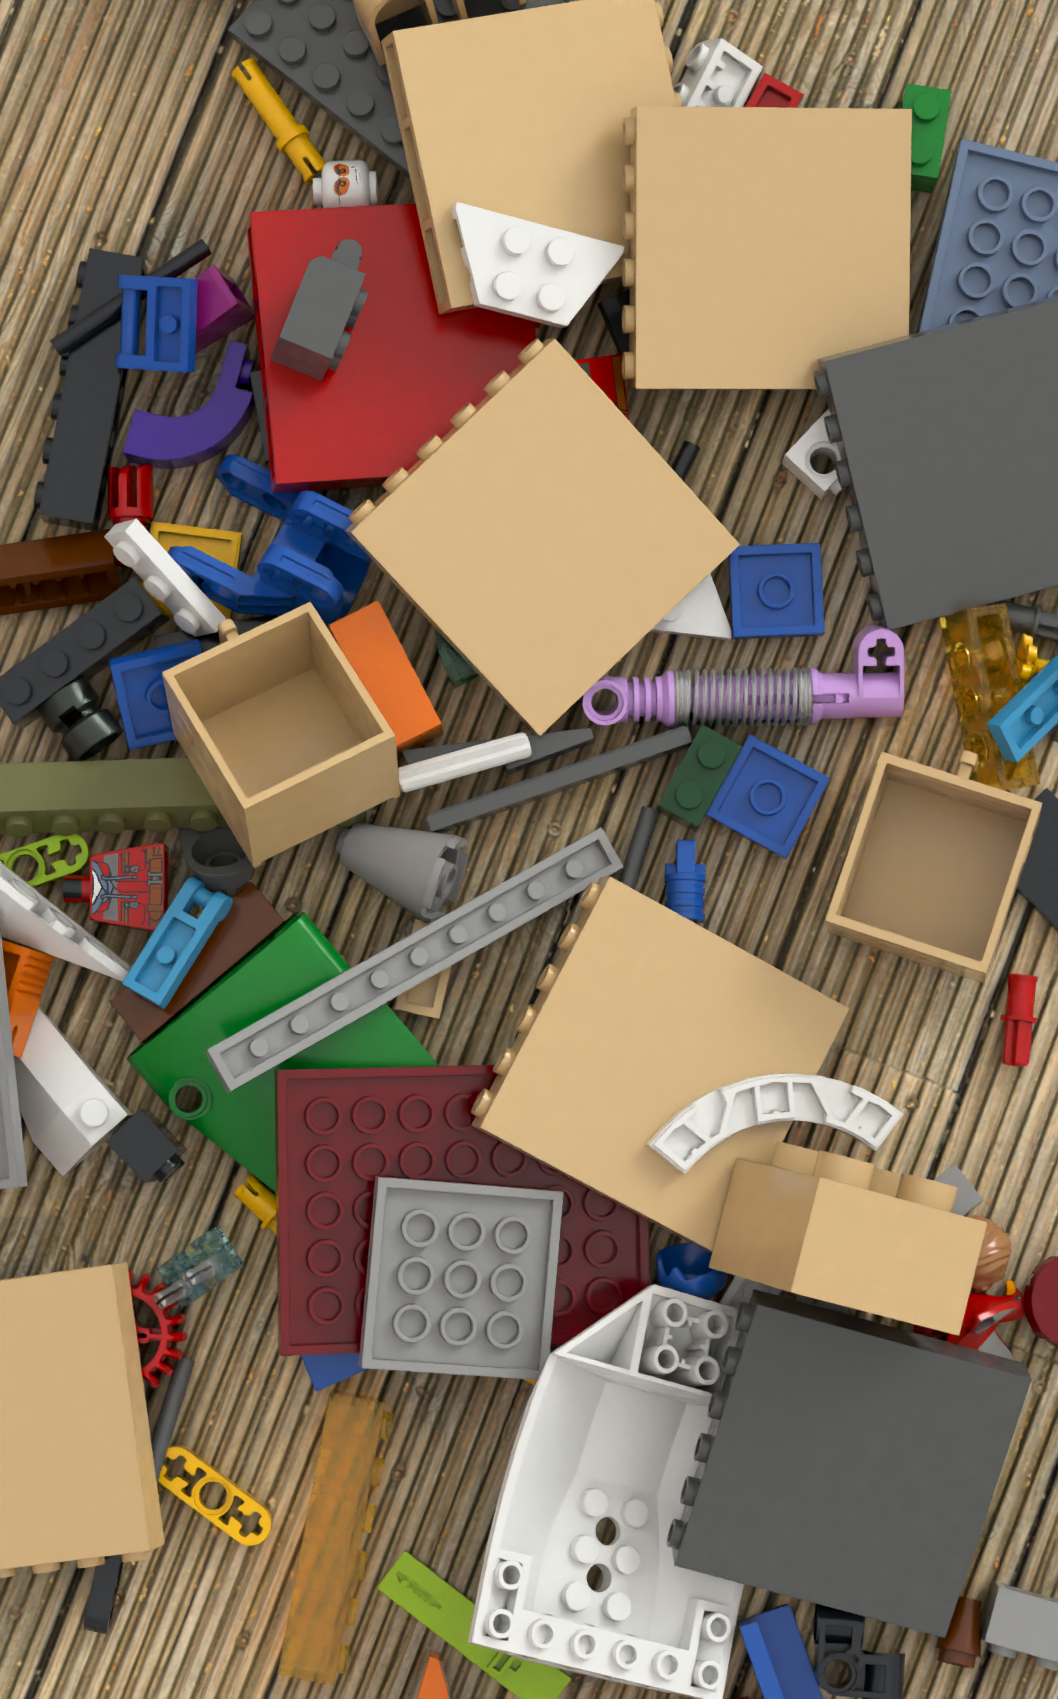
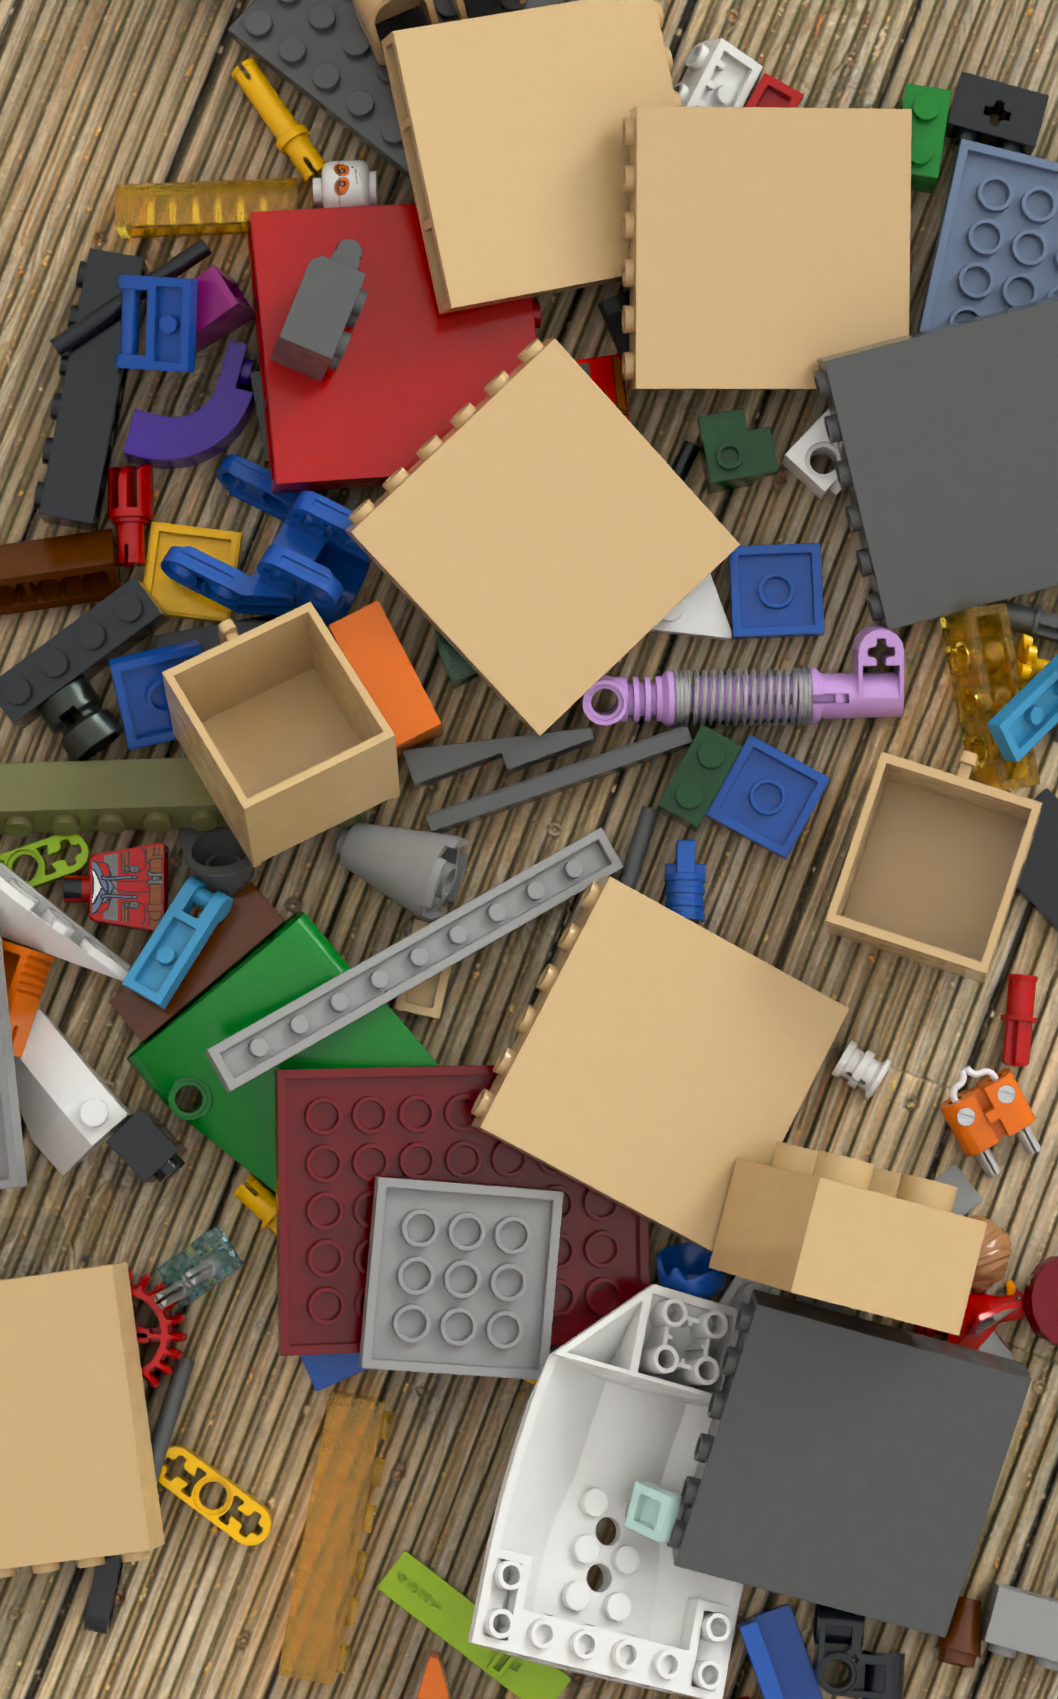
white plate [104,519,227,637] -> none
white axle [398,732,532,792] -> none
white wing [451,202,625,328] -> none
white tile [646,1073,904,1174] -> none
none -> clear yellow brick [115,177,300,239]
none -> light aqua tile [624,1481,683,1542]
none -> dark green brick [697,408,779,494]
none -> white bush [831,1040,892,1100]
none -> orange piece [939,1065,1041,1178]
none -> black brick [945,72,1049,156]

